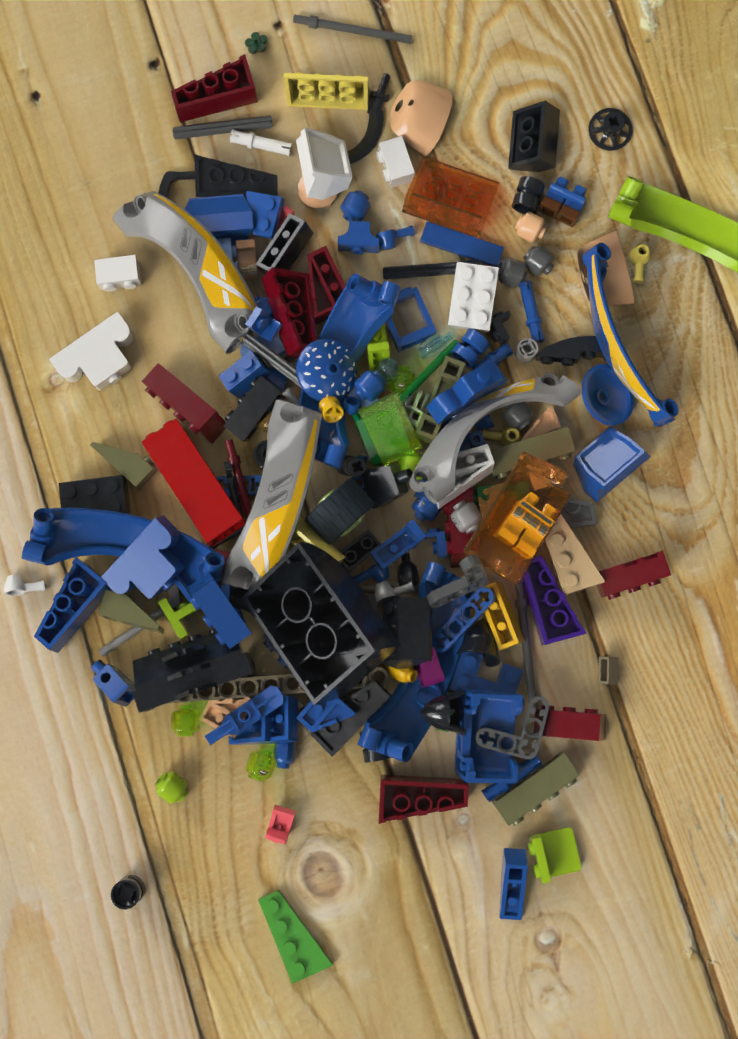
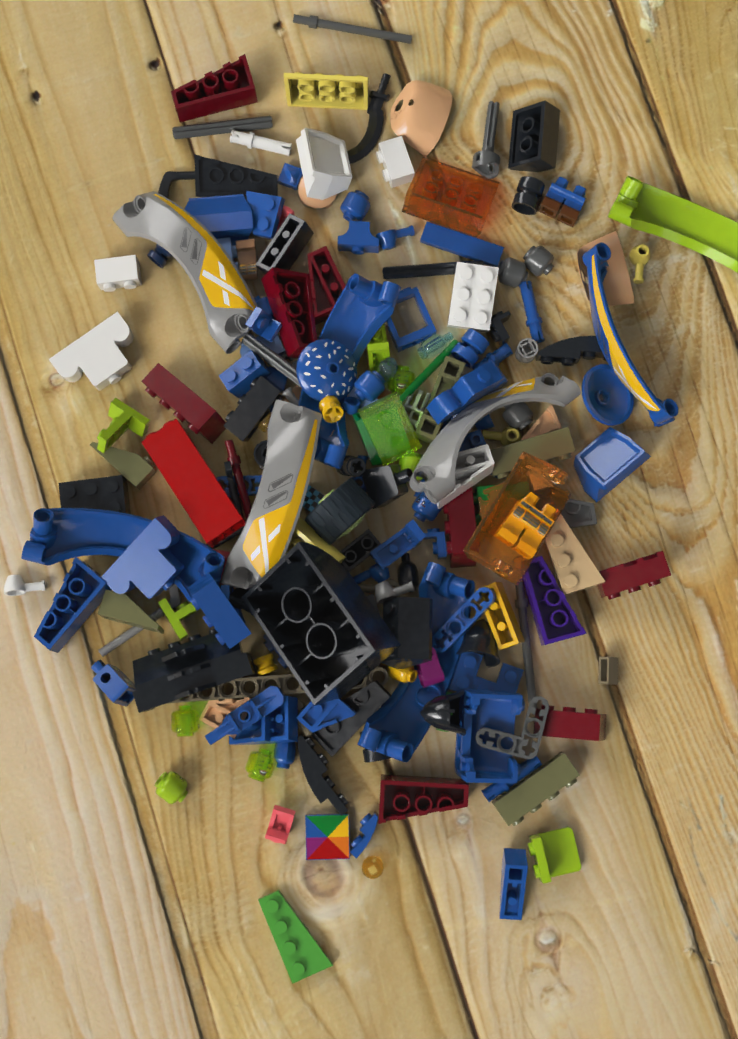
black wheel [111,875,145,910] -> none
dark green plant [245,32,268,54] -> none
dark grey beam [426,554,488,608] -> none
light grey head [451,501,483,534] -> none
light nougat head [515,212,547,242] -> none
black wheel [588,108,632,151] -> none
none -> lime bracket [97,398,150,453]
none -> dark blue wheel [147,243,173,268]
none -> yellow wheel [253,653,278,677]
none -> blue tile [278,163,303,190]
none -> black slope [298,734,349,816]
none -> tile [302,485,324,512]
none -> tile [305,814,350,860]
none -> blue slope [350,812,378,859]
none -> clear yellow tile [362,855,384,879]
none -> dark grey piece [472,101,500,179]

